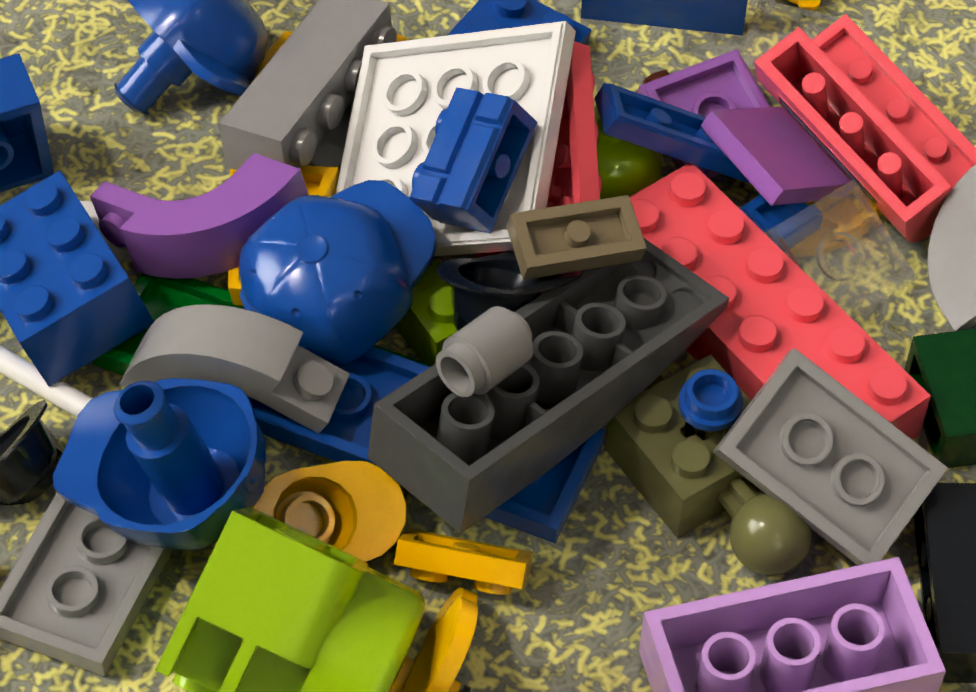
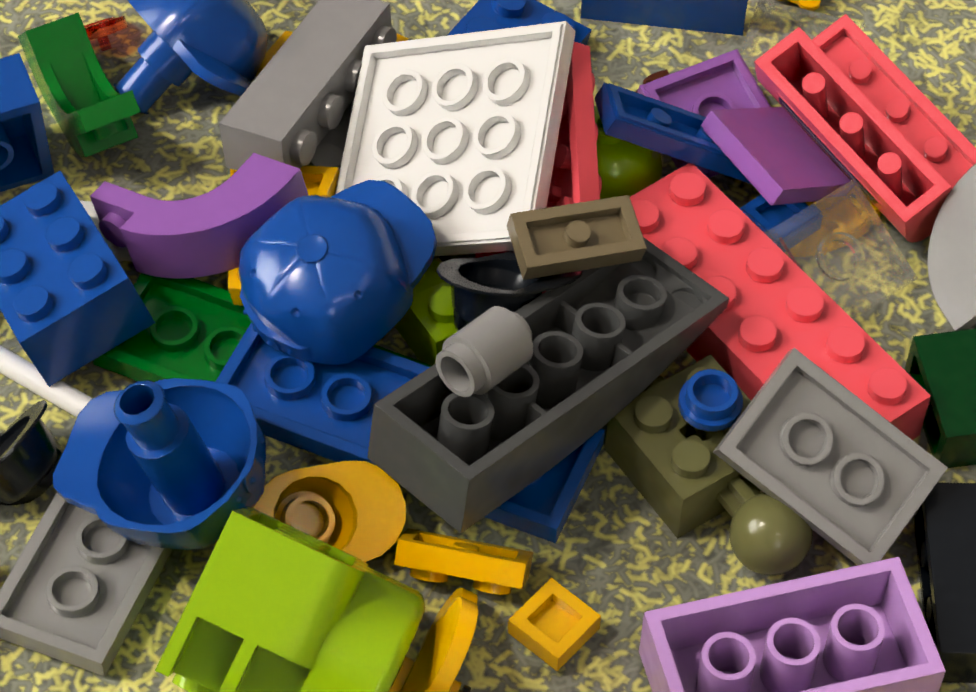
light grey arch [119,304,350,434] -> none
blue brick [409,87,538,234] -> none
none -> green arch [18,12,140,157]
none -> clear red piece [84,15,128,51]
none -> yellow plate [508,577,601,671]

